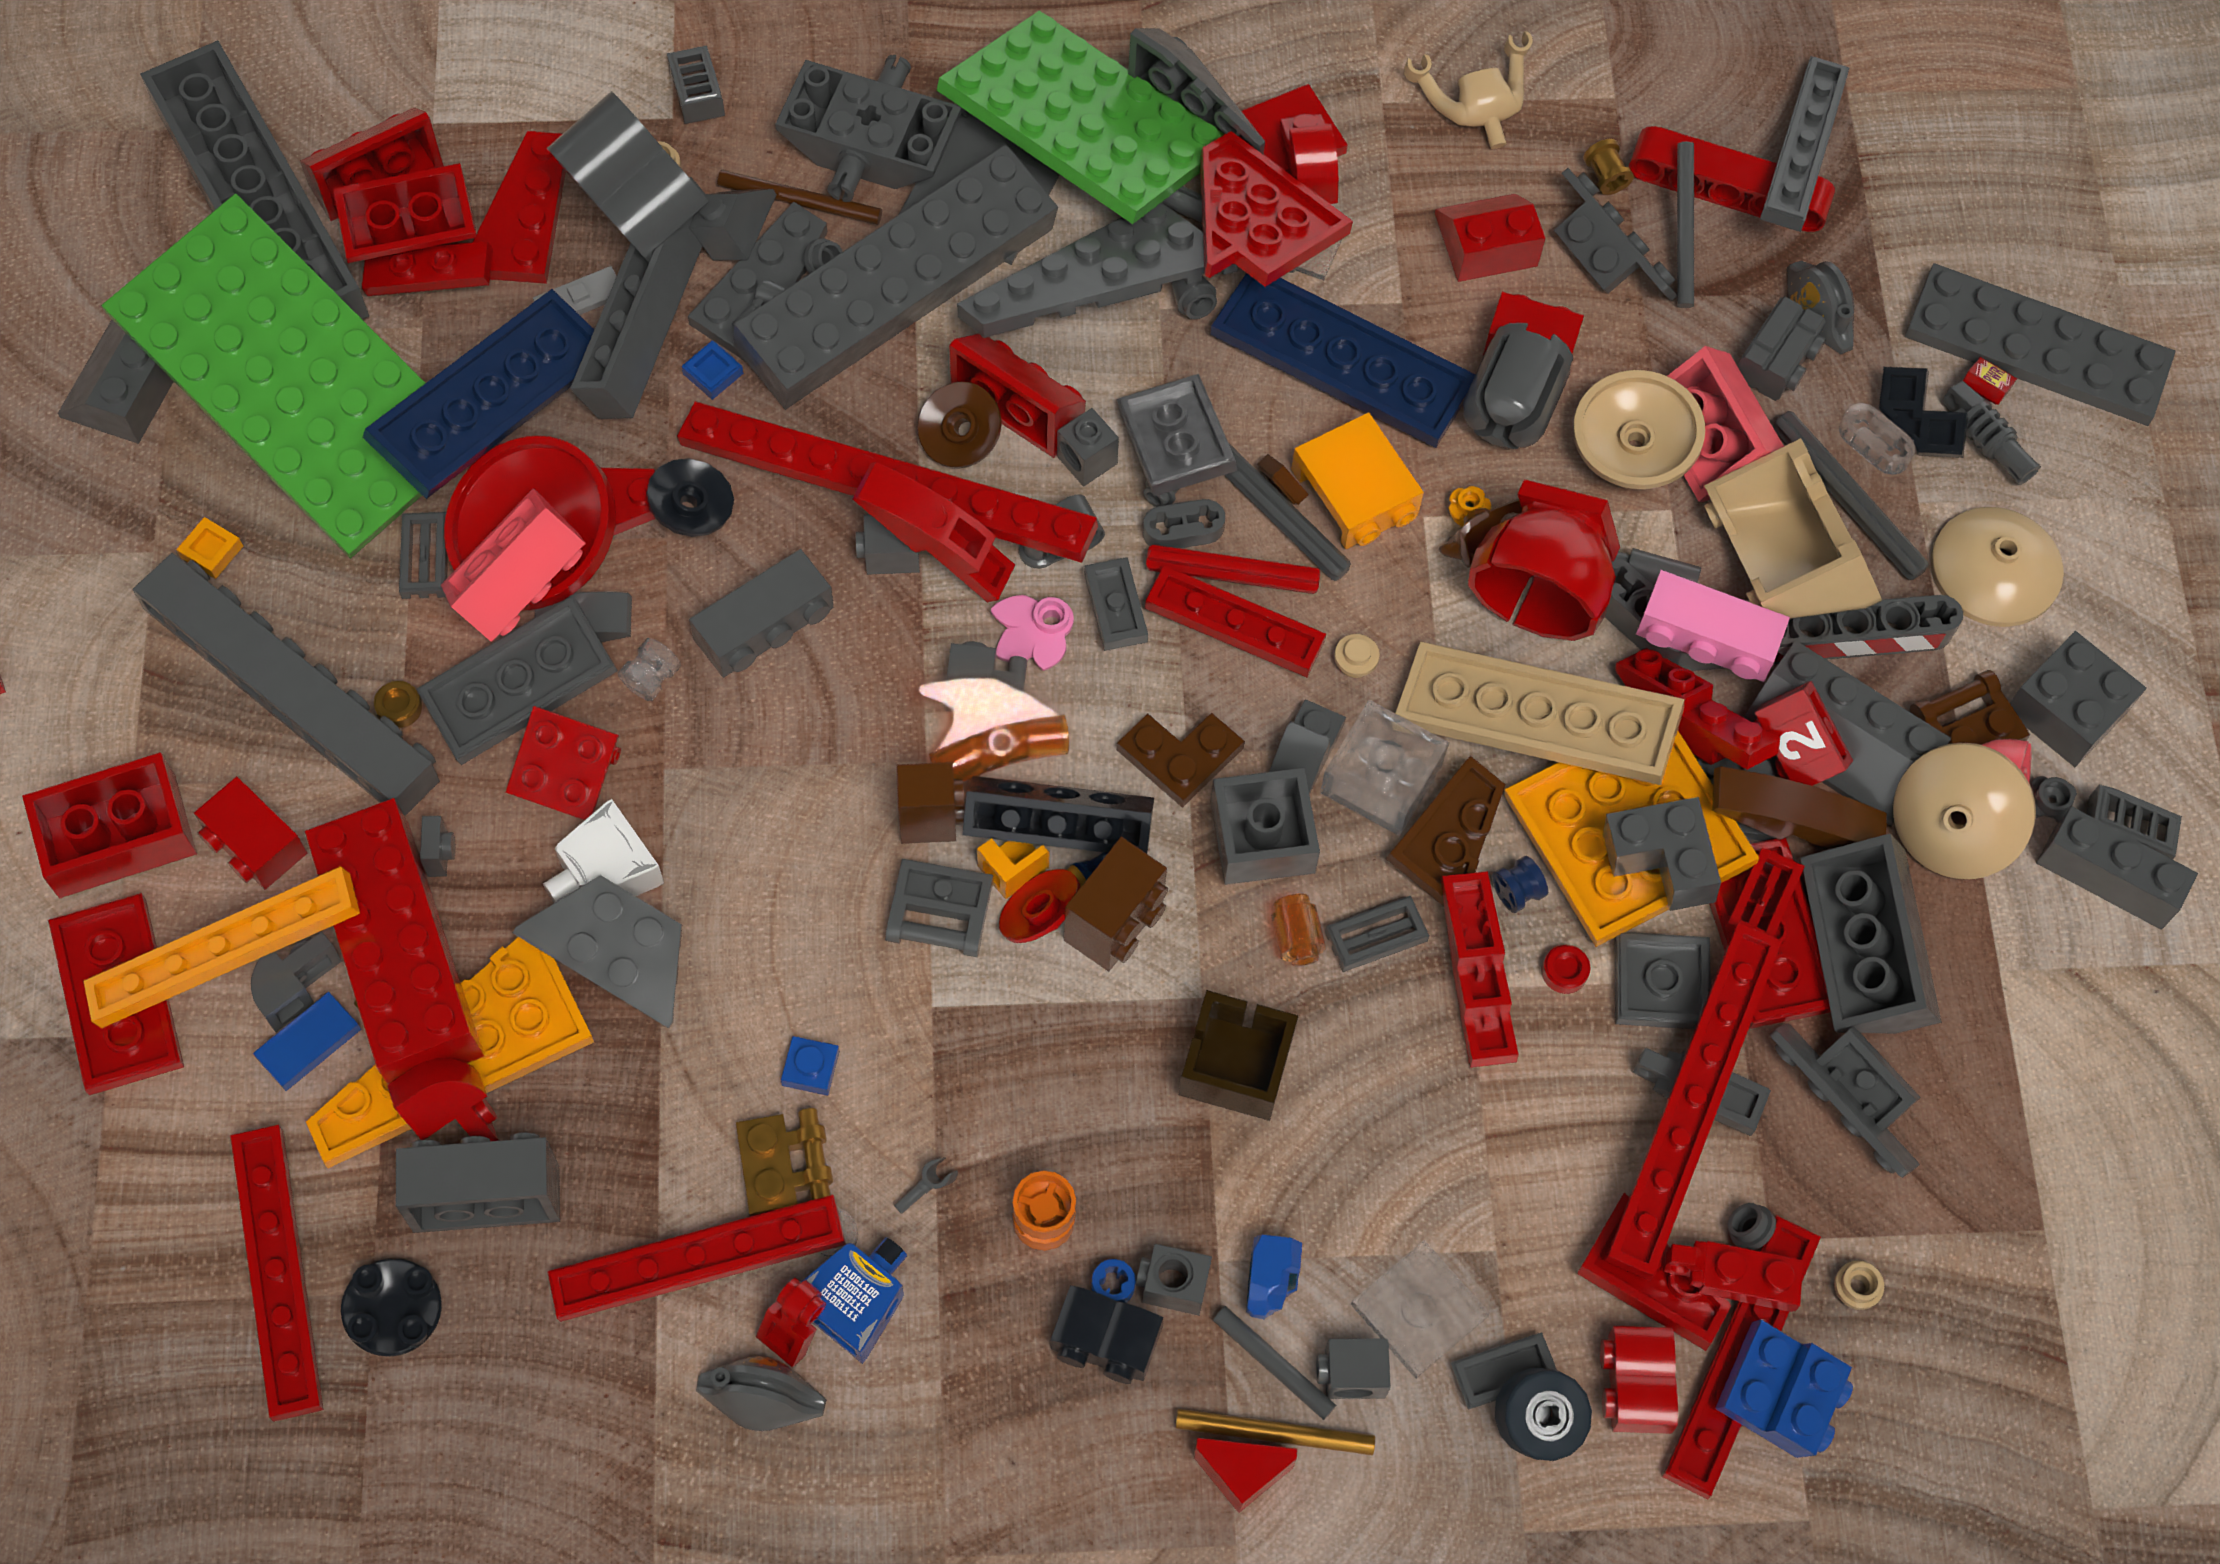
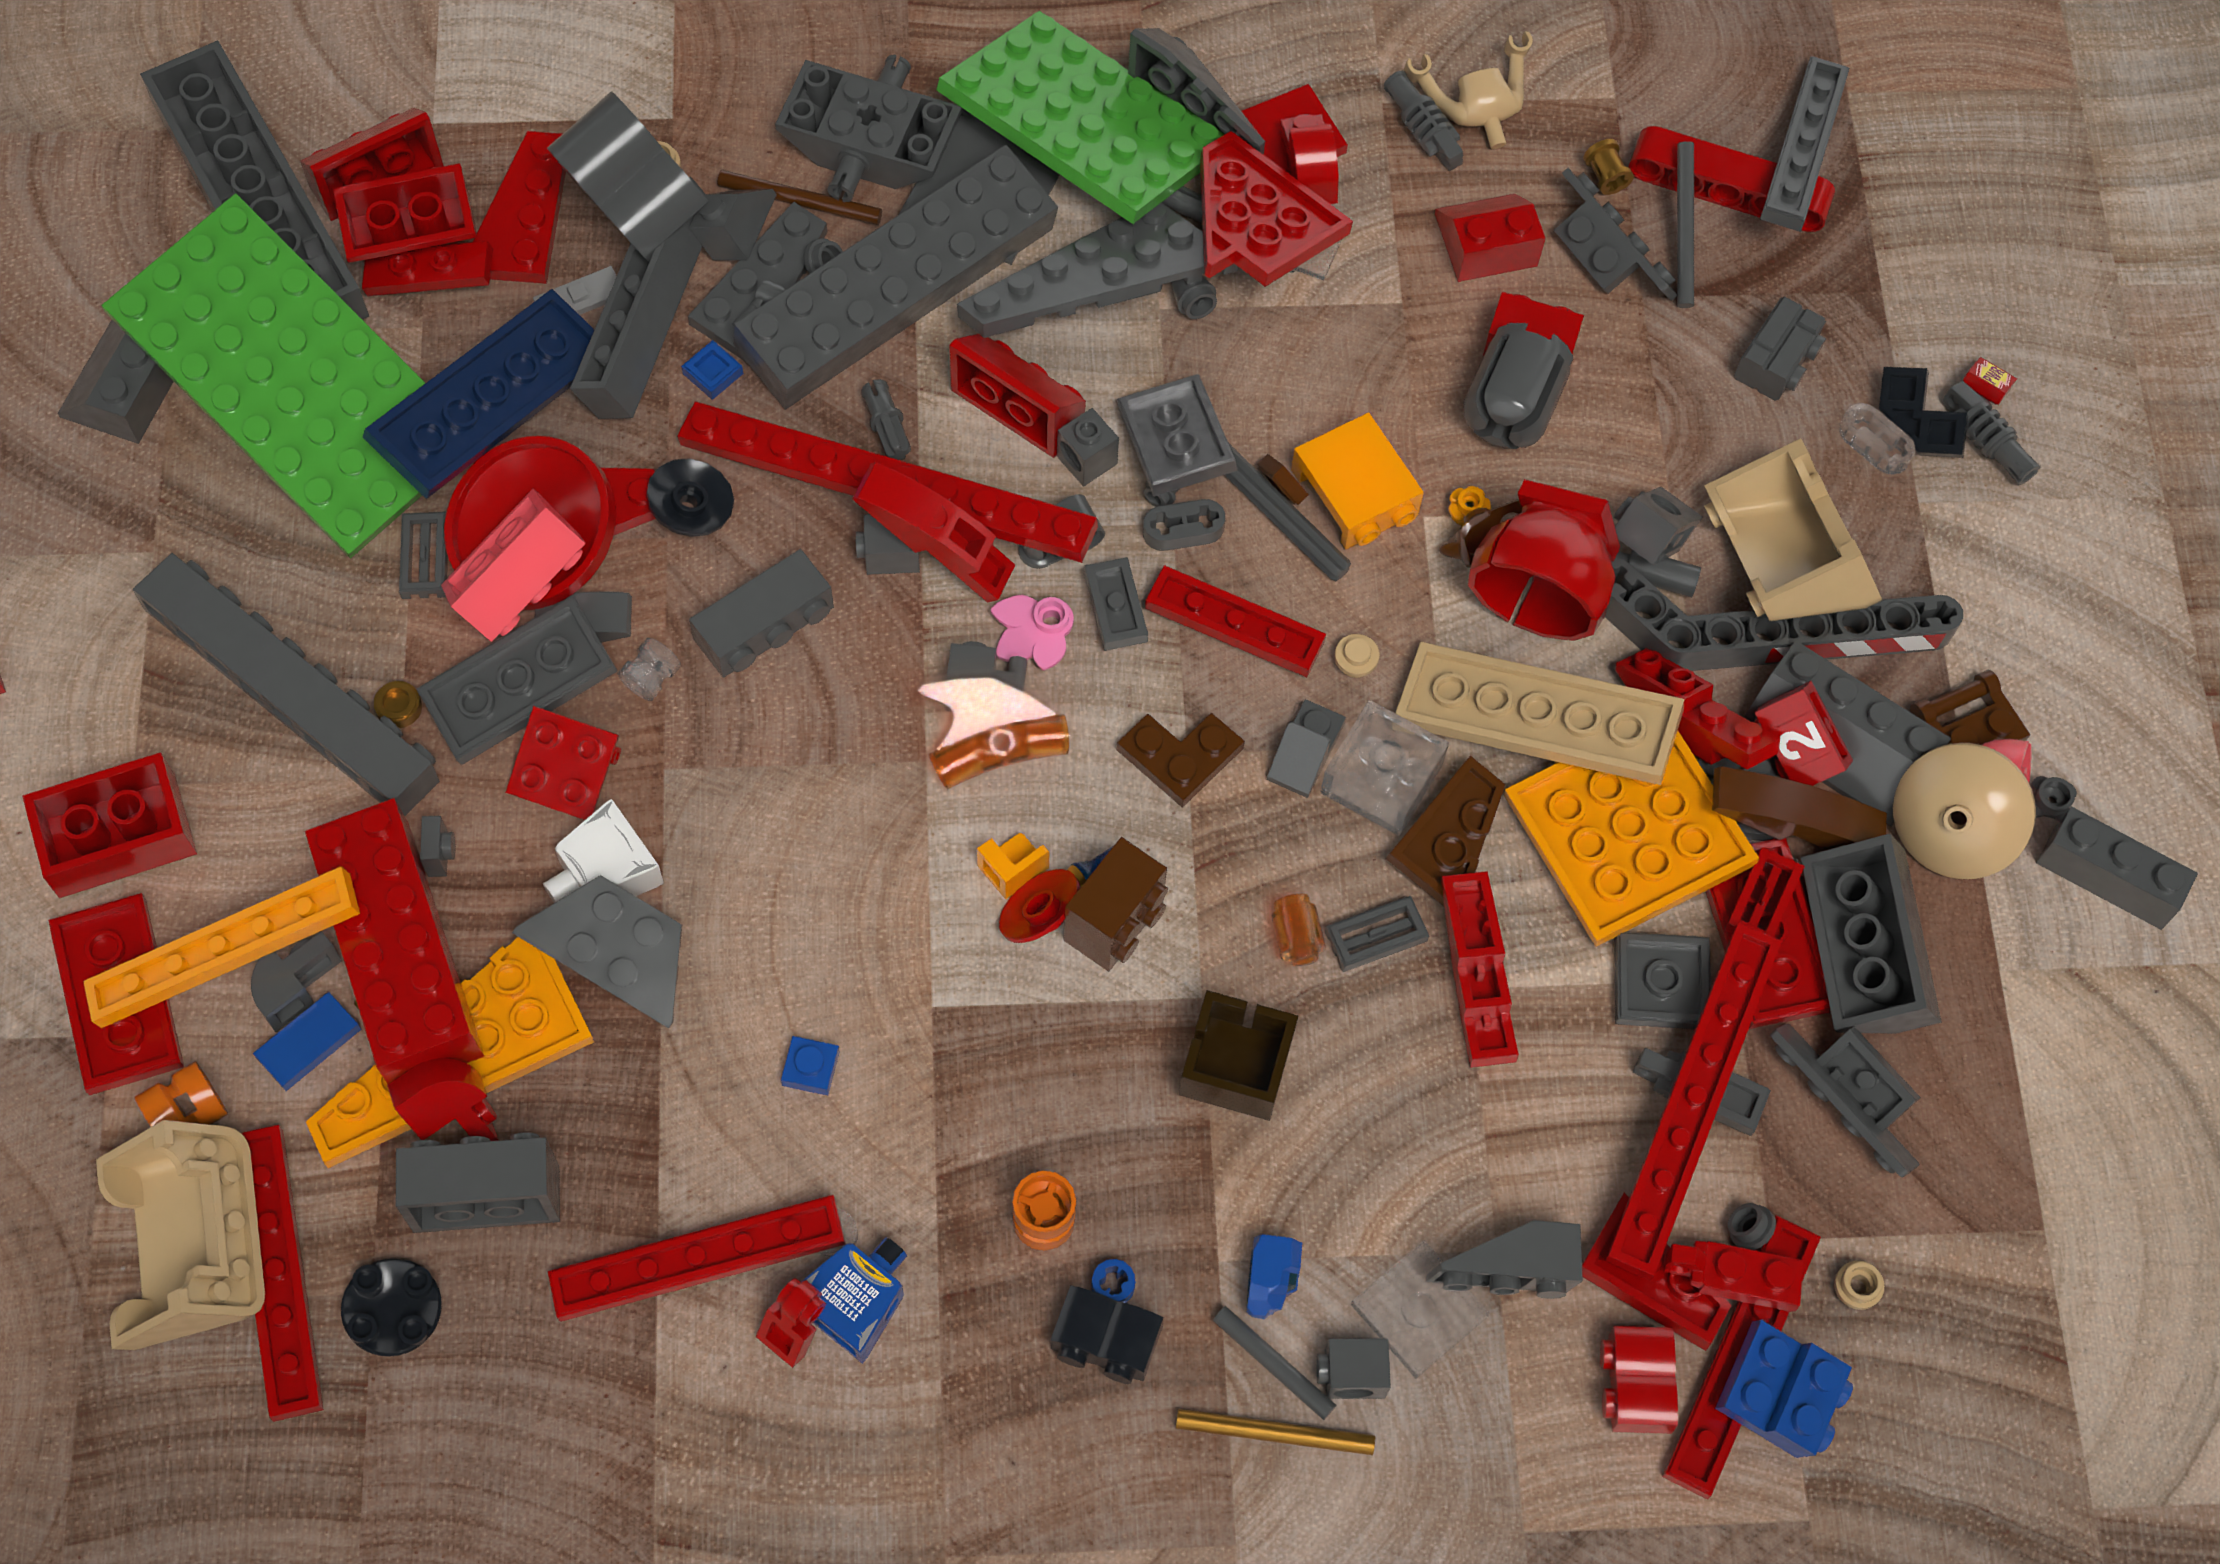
light orange plate [176,517,244,579] -> none
red brick [194,776,308,890] -> none
dark grey slope [667,46,725,124] -> none
dark grey hat [696,1356,827,1431] -> none
pearl gold plate [736,1108,833,1217] -> none
dark grey plate [885,859,993,957] -> none
dark grey hand [894,1157,958,1214] -> none
reddish brown brick [897,762,964,844] -> none
reddish brown dish [918,382,1002,468] -> none
black brick [962,776,1154,854] -> none
dark grey brick [1136,1244,1212,1316] -> none
red axle [1146,545,1320,594] -> none
red slope [1194,1438,1297,1513] -> none
dark blue plate [1210,273,1476,448] -> none
dark grey brick [1210,768,1320,885] -> none
dark grey tile [1450,1332,1557,1410] -> none
dark blue wheel [1492,856,1549,913] -> none
black wheel [1495,1368,1592,1461] -> none
red tile [1542,945,1591,994] -> none
tan dish [1573,370,1705,489] -> none
dark grey brick [1603,797,1721,911] -> none
bright pink brick [1636,570,1790,682] -> none
coral slope [1667,346,1784,502] -> none
dark grey axle [1773,411,1929,580] -> none
dark grey hat [1787,261,1855,354] -> none
dark grey plate [1905,263,2176,426] -> none
tan dish [1931,507,2064,627] -> none
dark grey brick [2010,630,2147,768] -> none
dark grey slope [2087,784,2182,859] -> none
none -> tan windscreen [96,1120,265,1350]
none -> orange wheel [134,1061,228,1127]
none -> dark grey axle [861,379,911,460]
none -> dark grey hinge [1384,70,1463,171]
none -> dark grey slope [1426,1220,1583,1299]
none -> dark grey brick [1614,487,1703,565]

